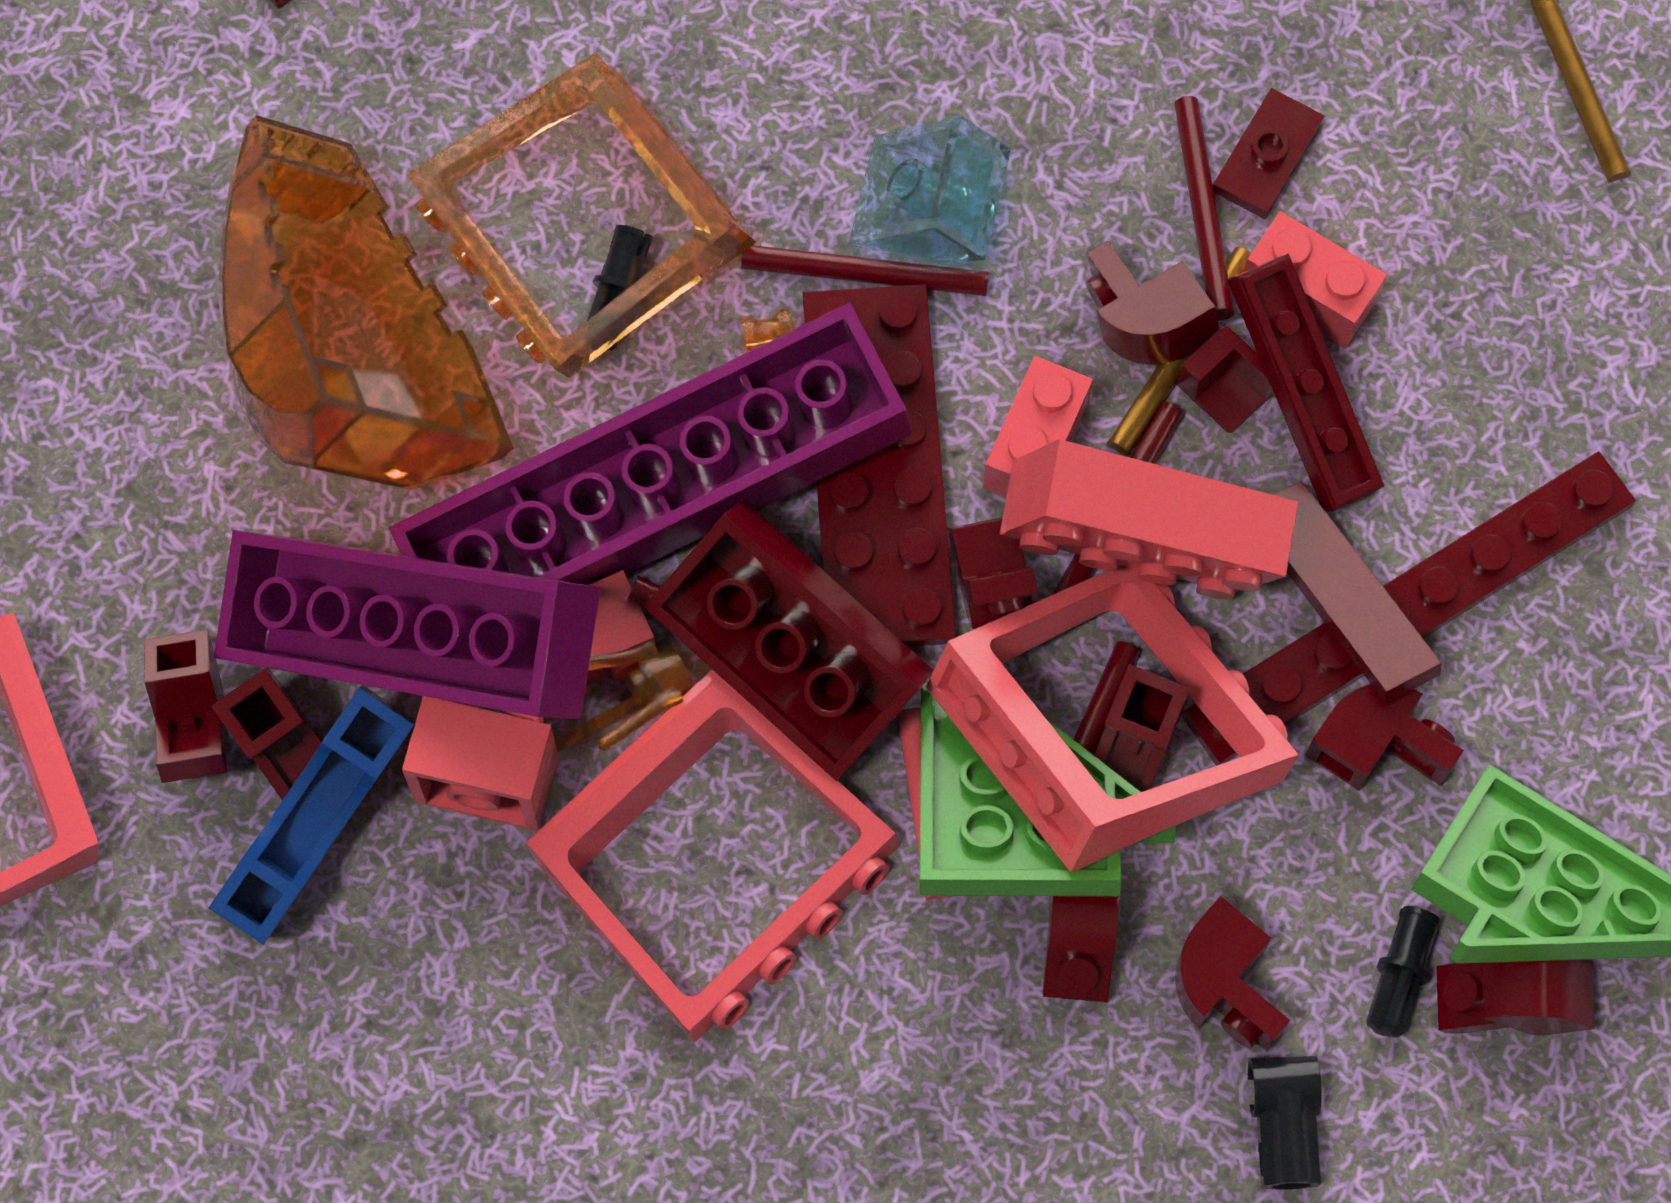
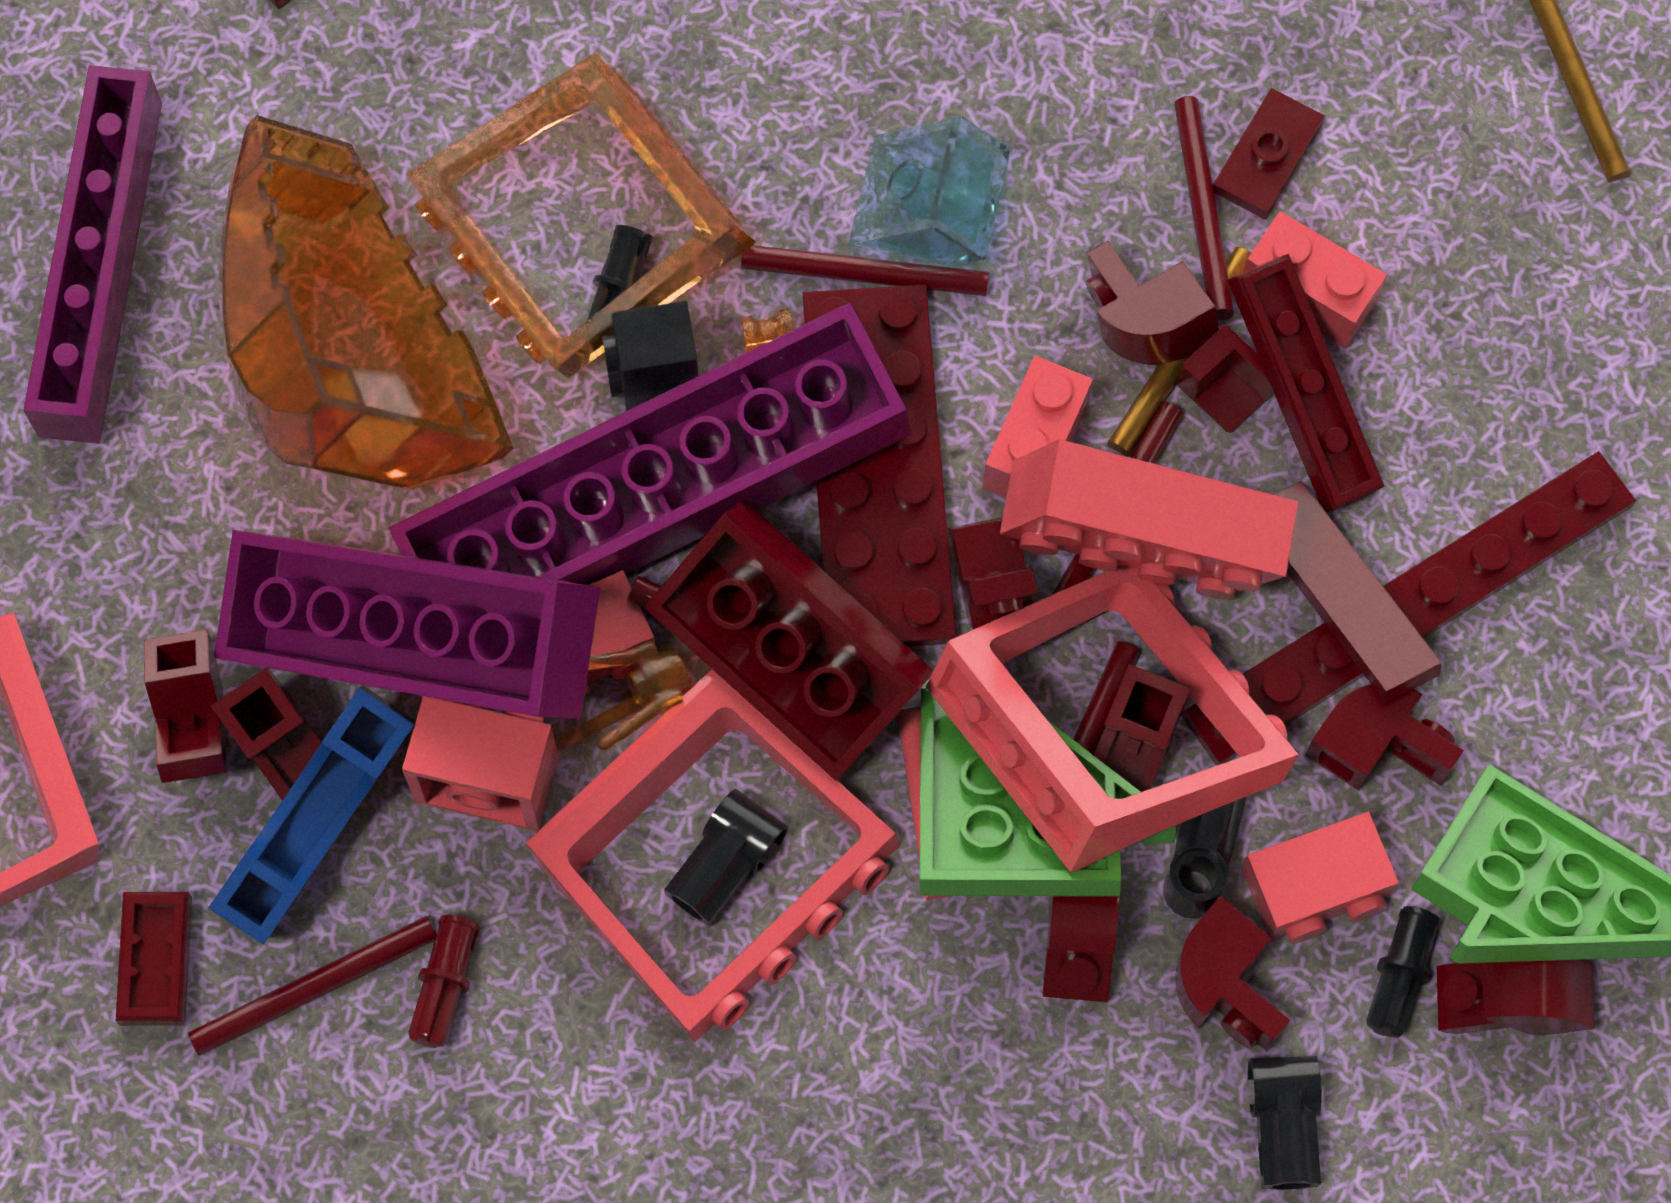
none -> magenta brick [23,65,162,444]
none -> dark red plate [115,892,192,1026]
none -> dark red bar [188,916,436,1056]
none -> dark red axle [408,914,481,1048]
none -> black brick [602,301,699,411]
none -> black piece [664,789,789,927]
none -> black piece [1163,797,1247,919]
none -> coral brick [1241,811,1399,944]

